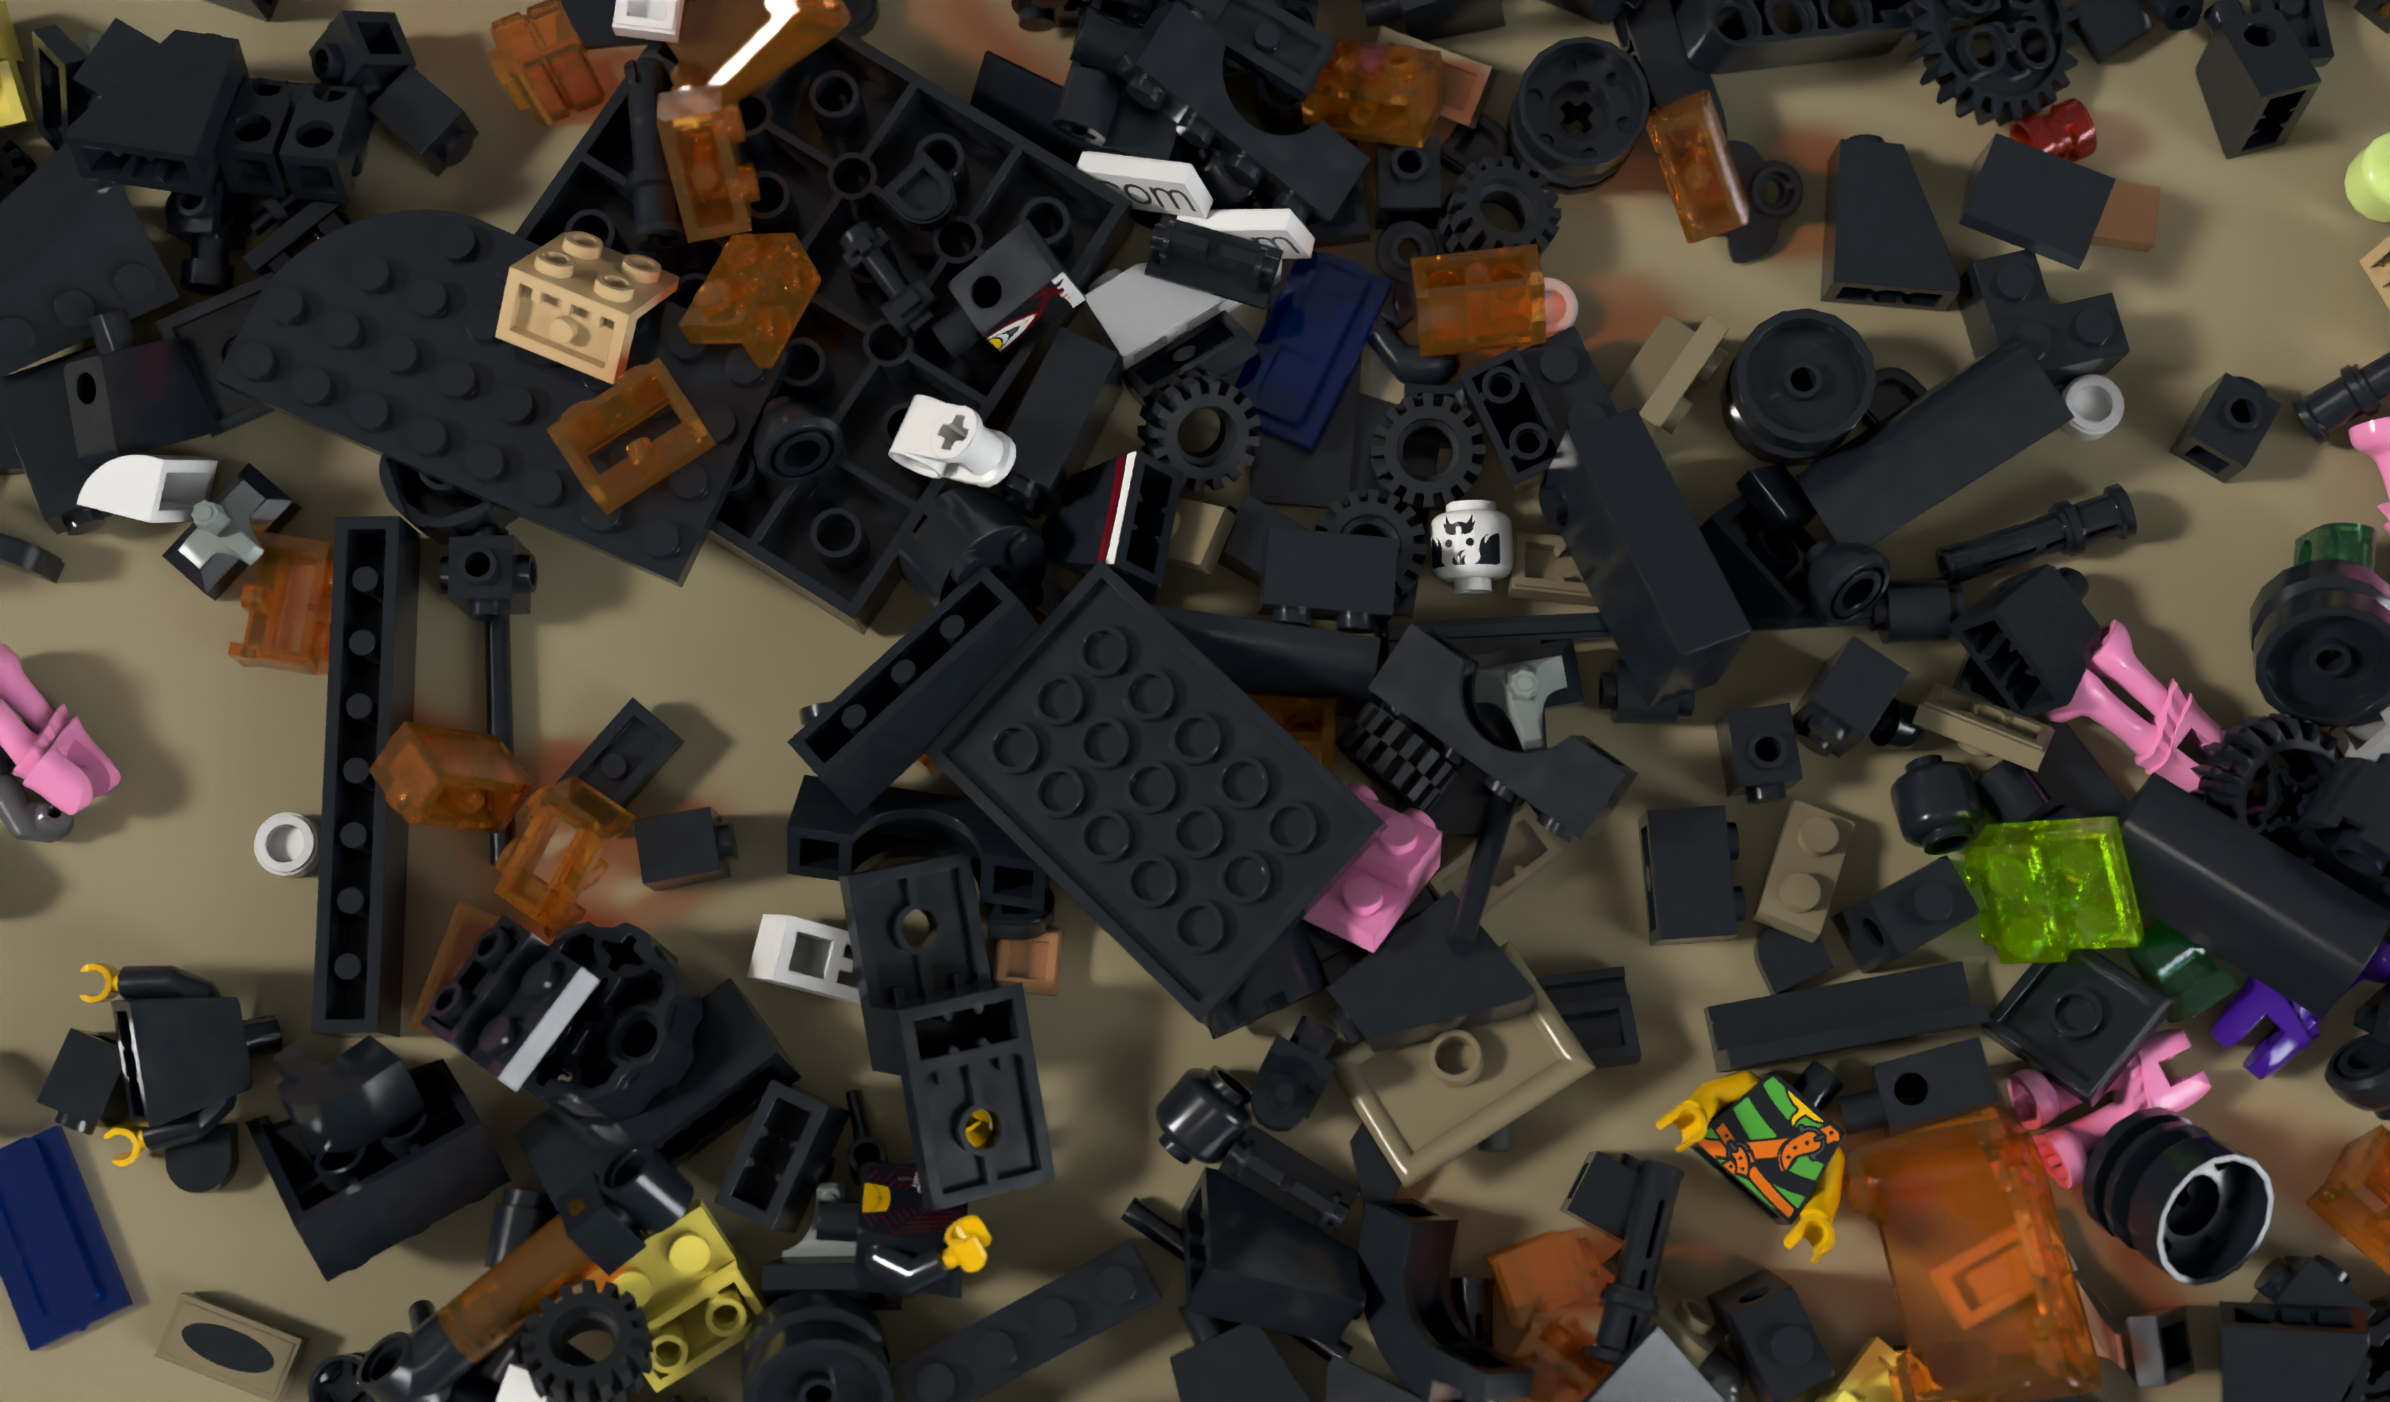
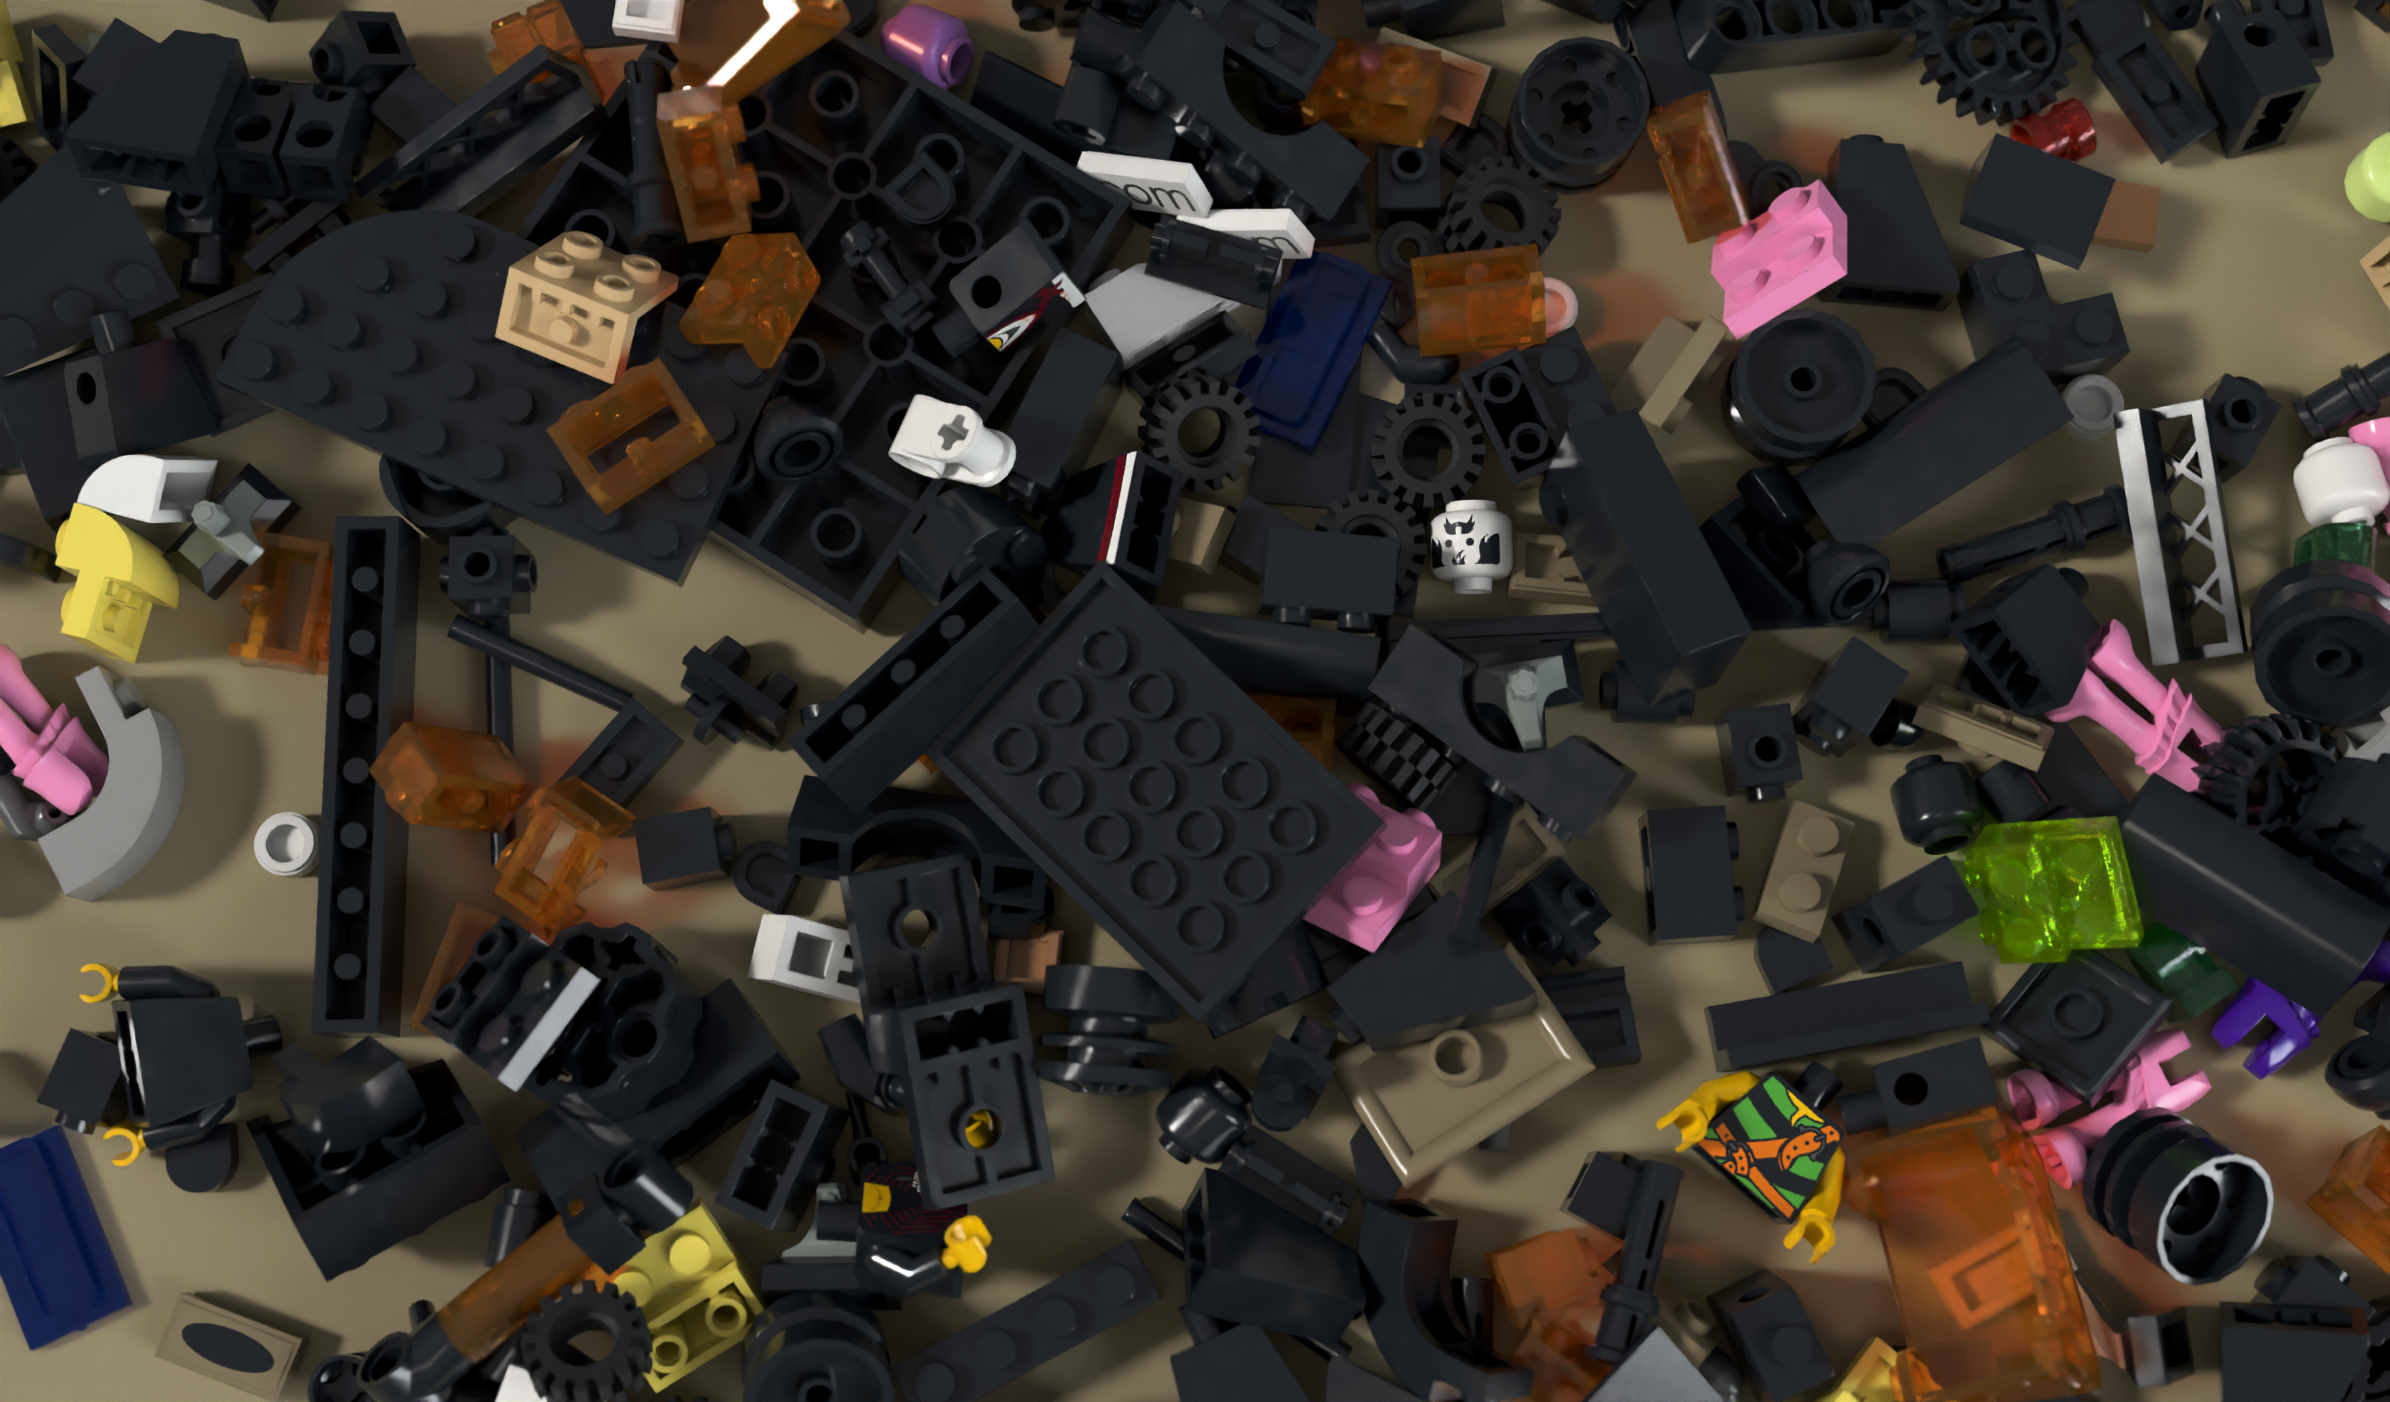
none -> light grey arch [37,665,185,902]
none -> light yellow brick [55,503,179,664]
none -> black fence [354,44,608,217]
none -> black bar [447,614,635,713]
none -> black hips [681,635,798,752]
none -> black tile [733,841,803,915]
none -> black arm [816,1013,908,1118]
none -> medium lavender head [880,4,974,90]
none -> black wheel [1037,964,1180,1097]
none -> black brick [1492,856,1613,975]
none -> bright pink plate [1711,179,1847,340]
none -> black plate [2091,26,2220,165]
none -> fence [2113,399,2249,666]
none -> white head [2293,437,2390,536]

